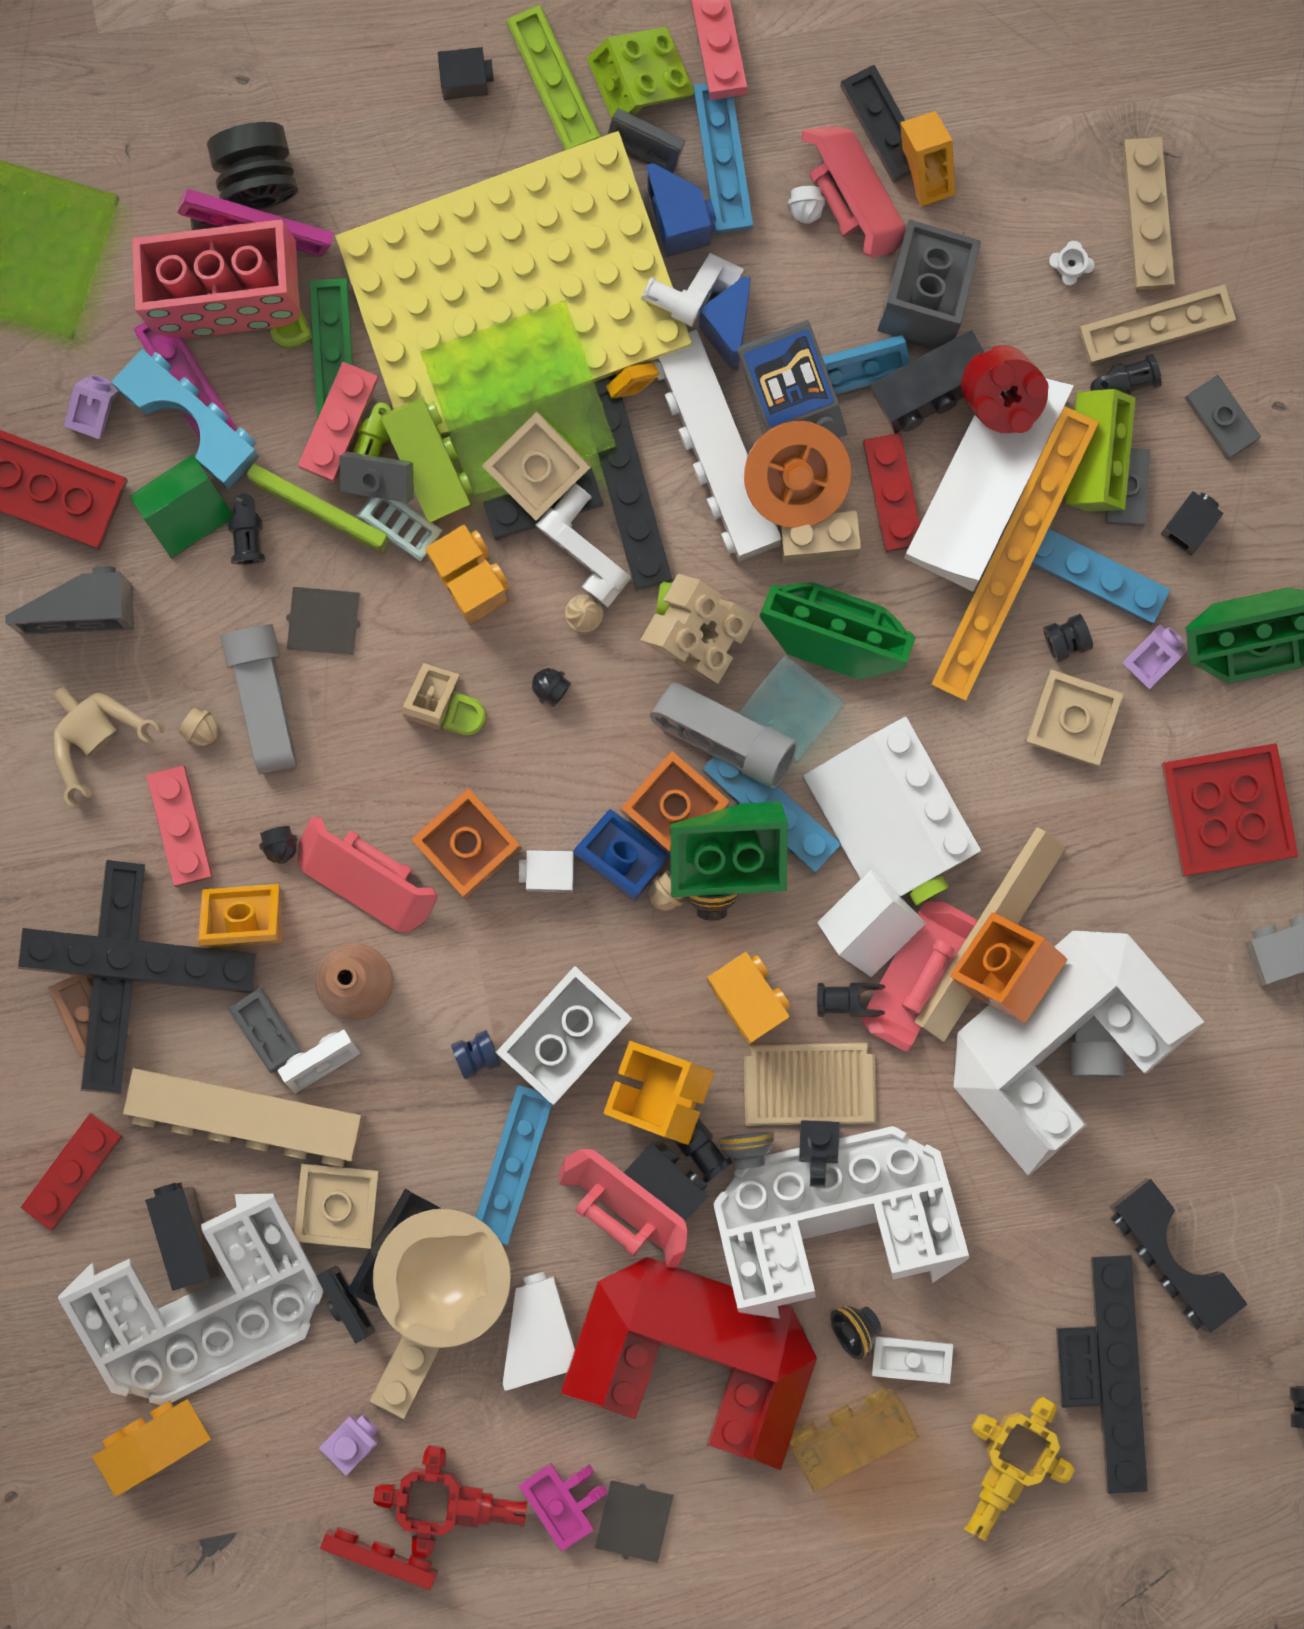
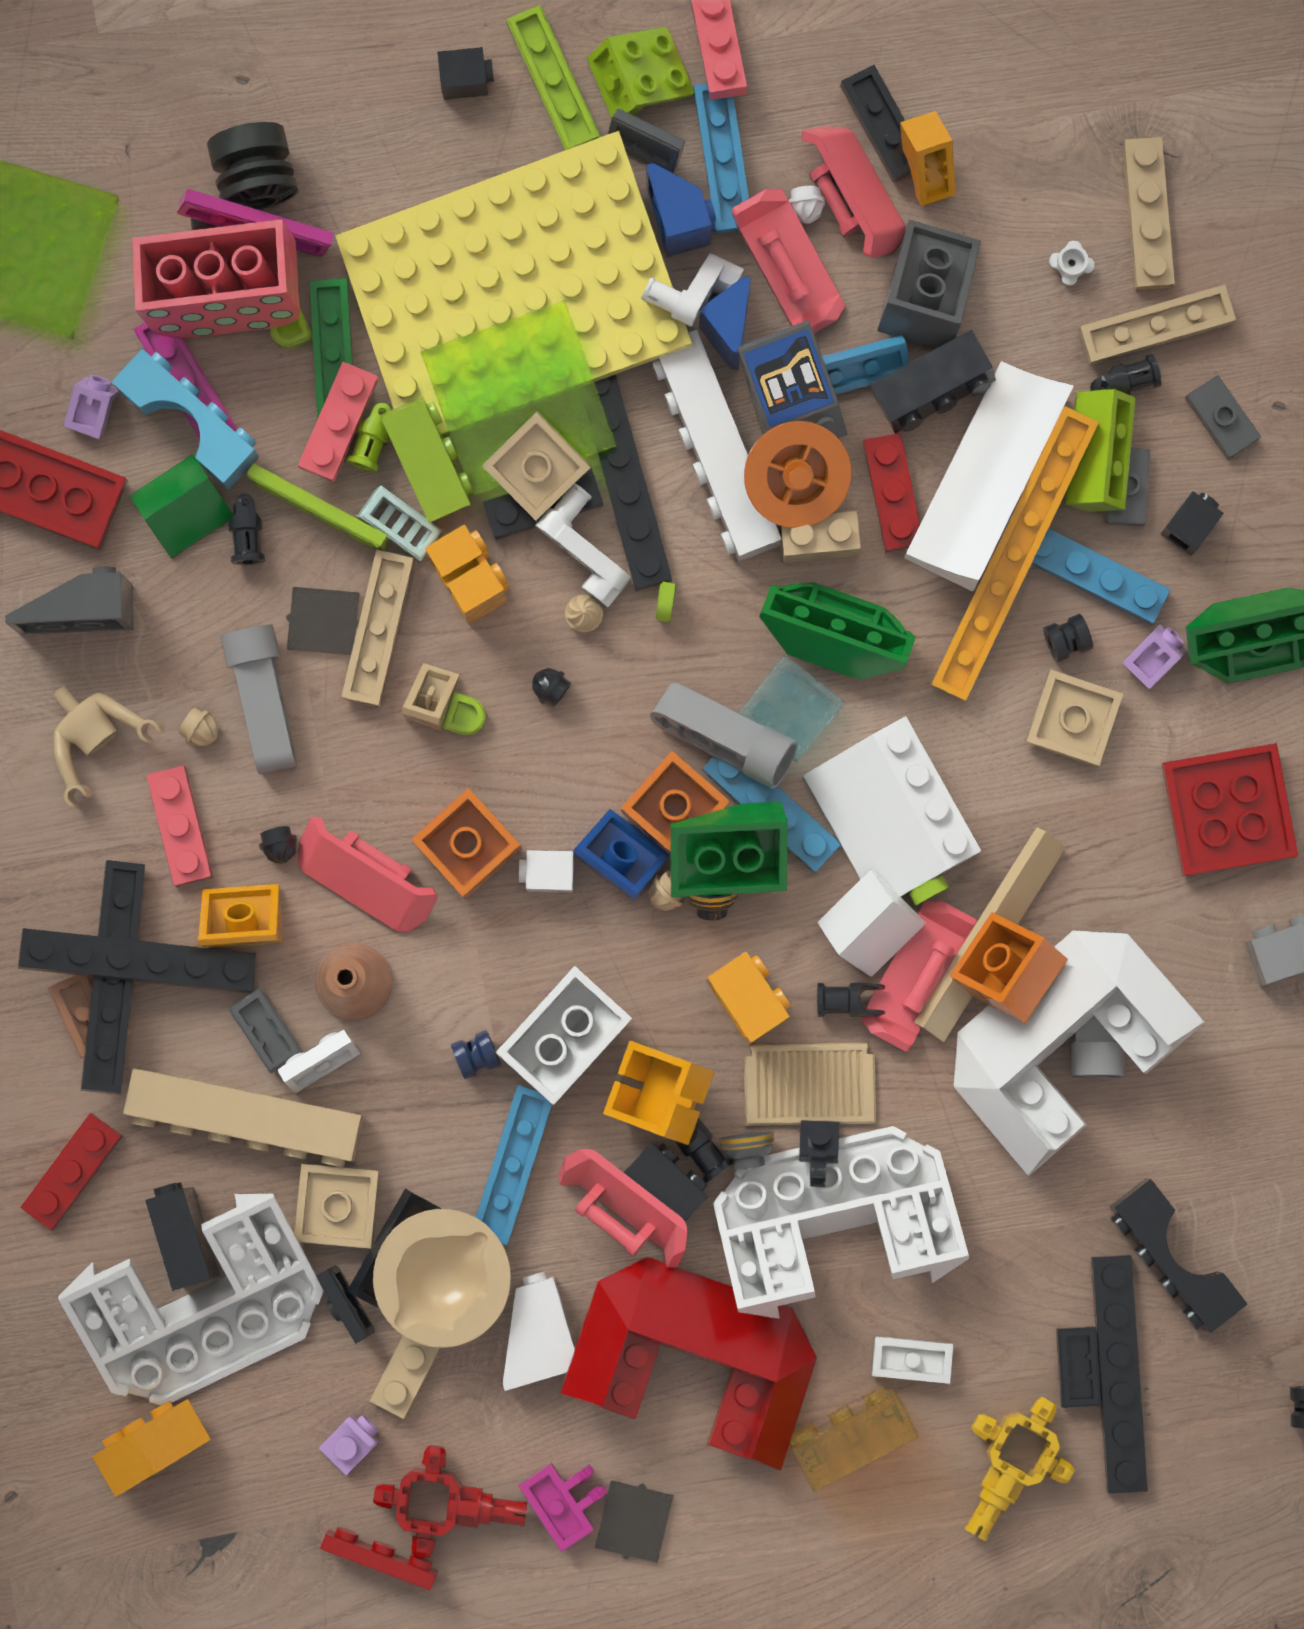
dark grey plate [339,452,414,503] -> none
light orange tile [606,362,660,398] -> none
tan brick [640,574,756,684] -> none
black piece [830,1306,882,1360] -> none
red brick [961,345,1049,433] -> none
none -> tan plate [341,549,415,707]
none -> coral piece [731,189,846,333]

